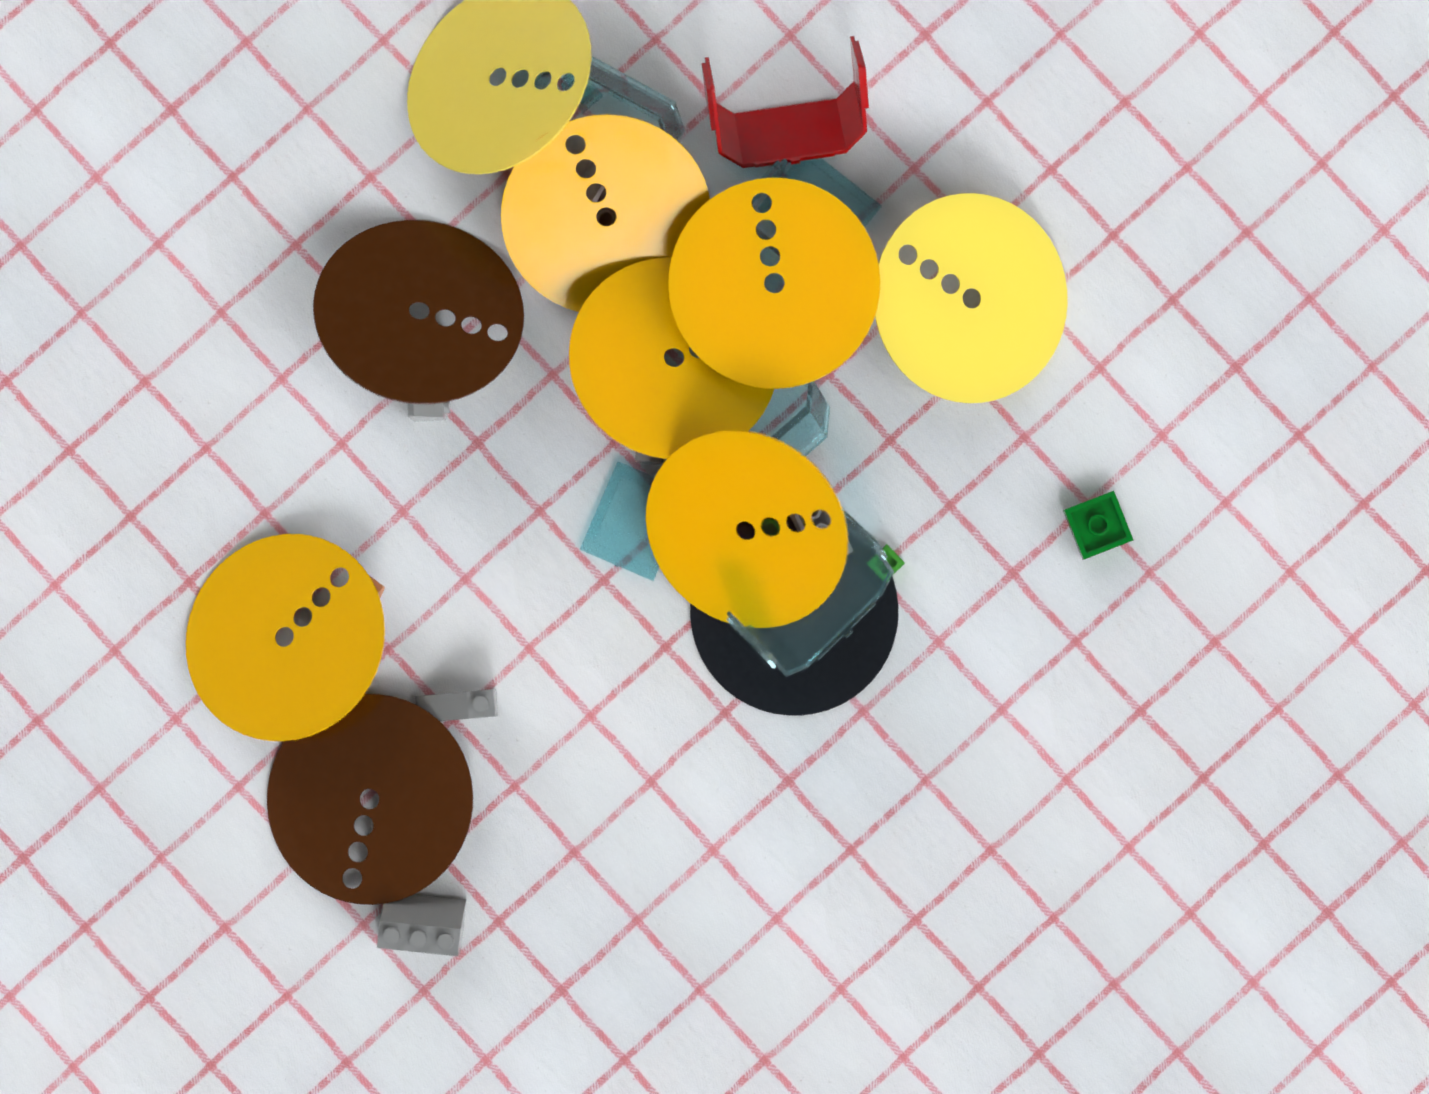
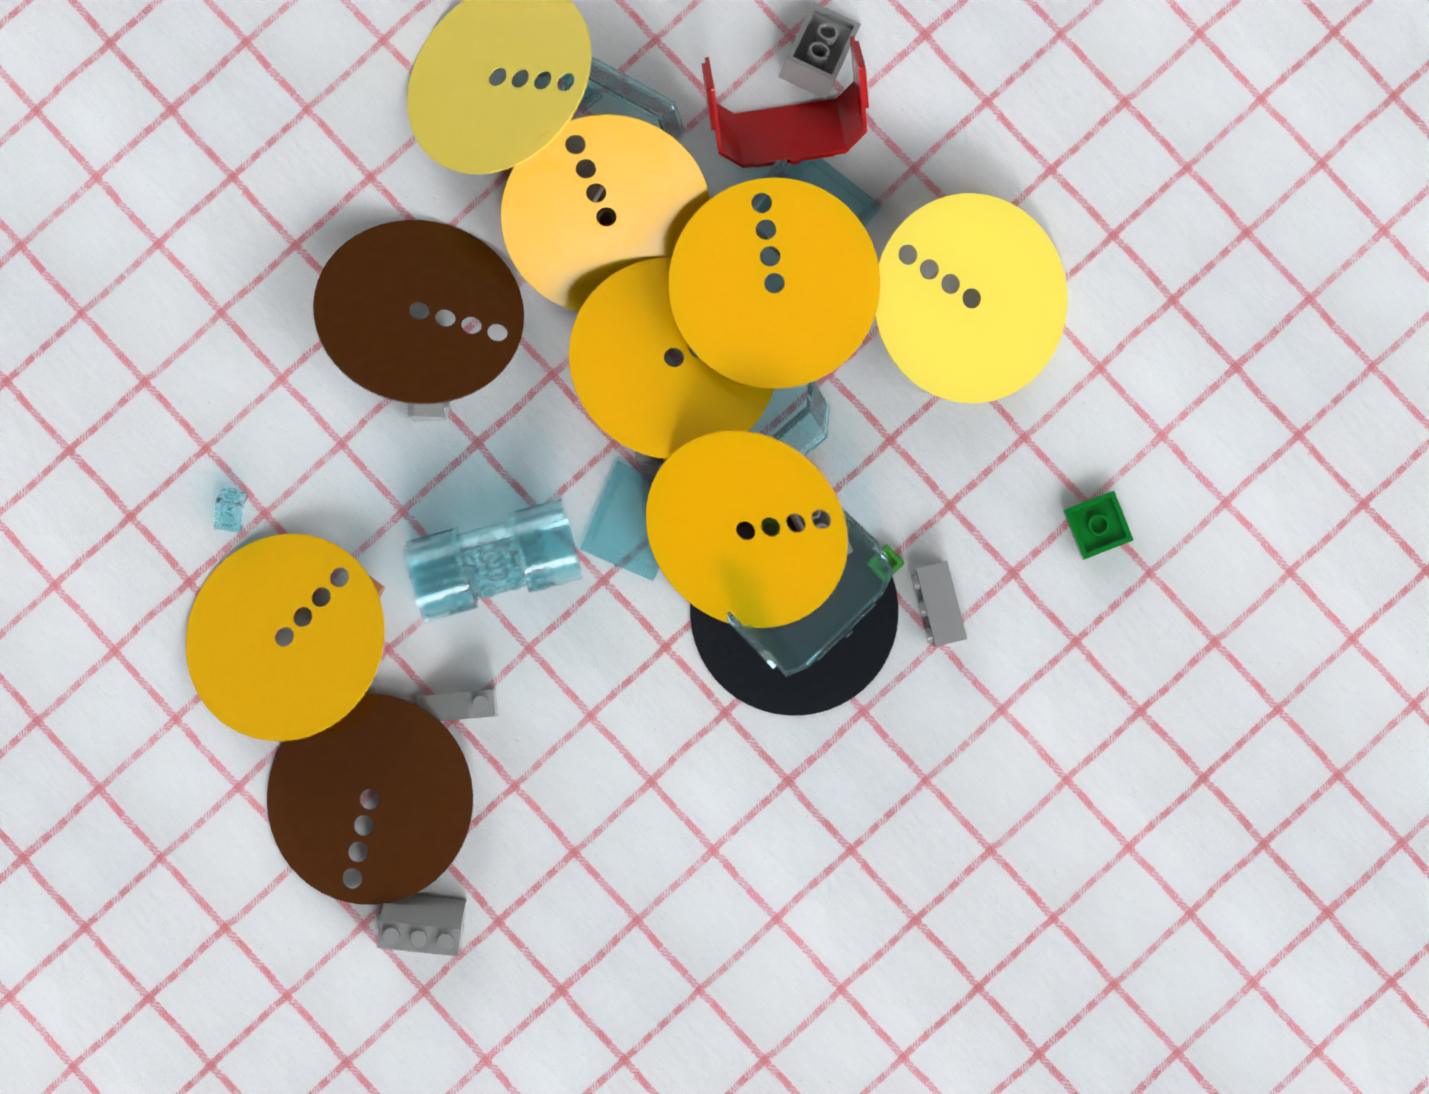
none -> clear light blue bracket [214,488,248,533]
none -> clear light blue cylinder [403,498,583,622]
none -> light grey slope [778,2,861,99]
none -> light grey brick [911,561,967,647]

